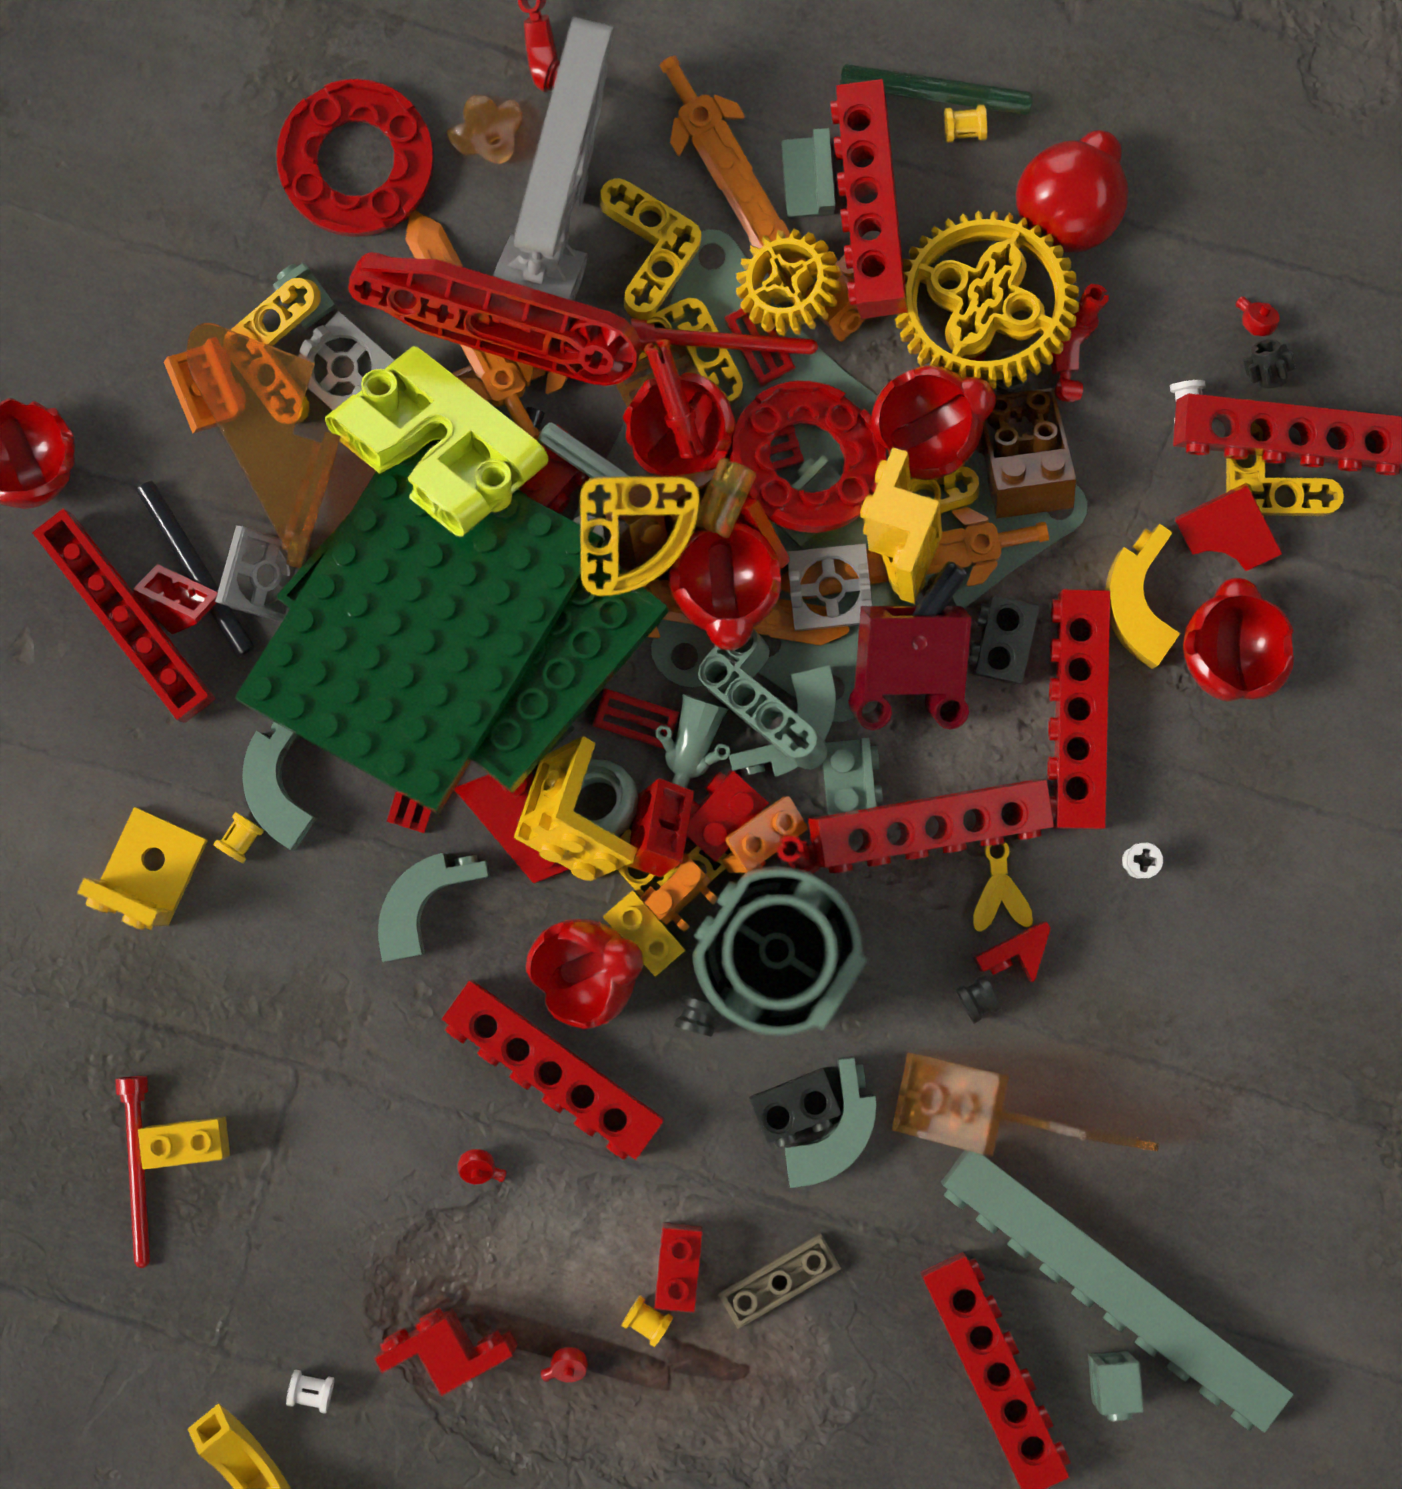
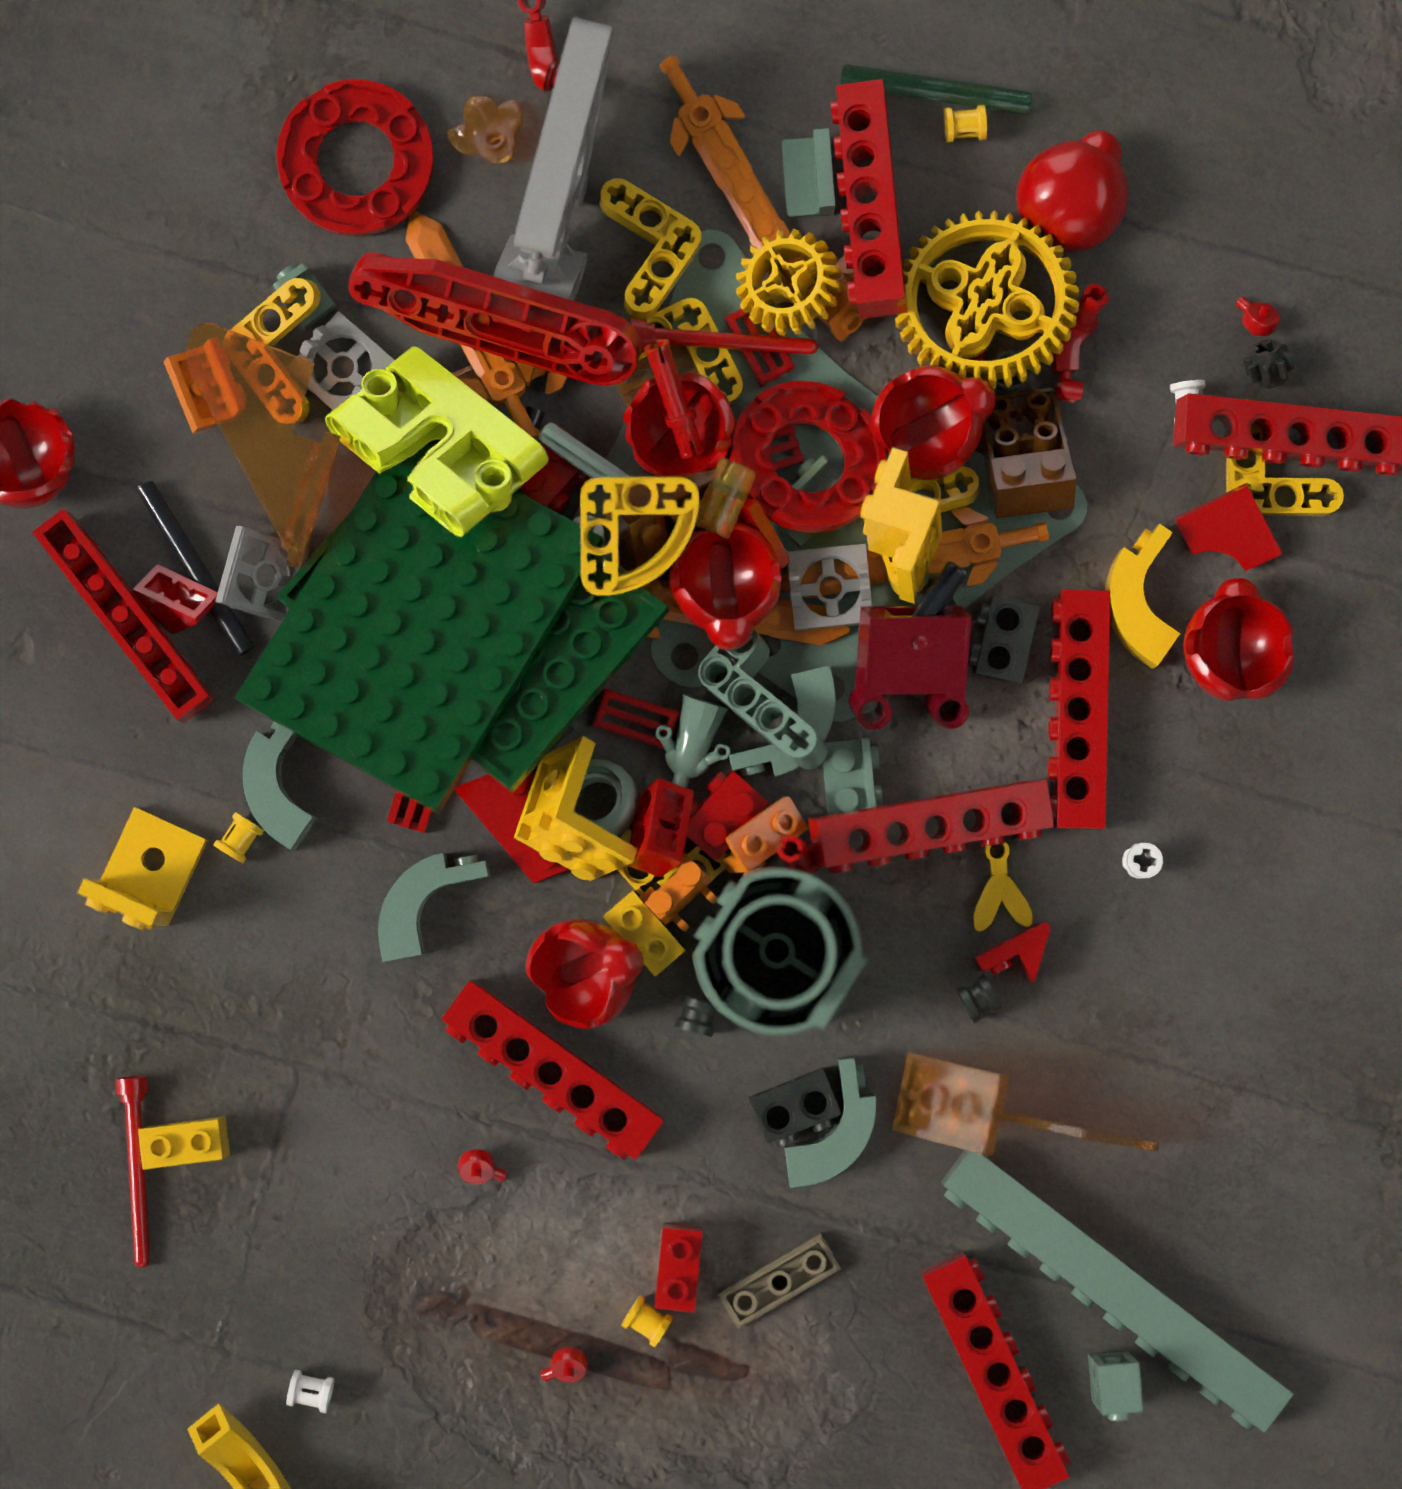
red bracket [374,1307,518,1396] -> none

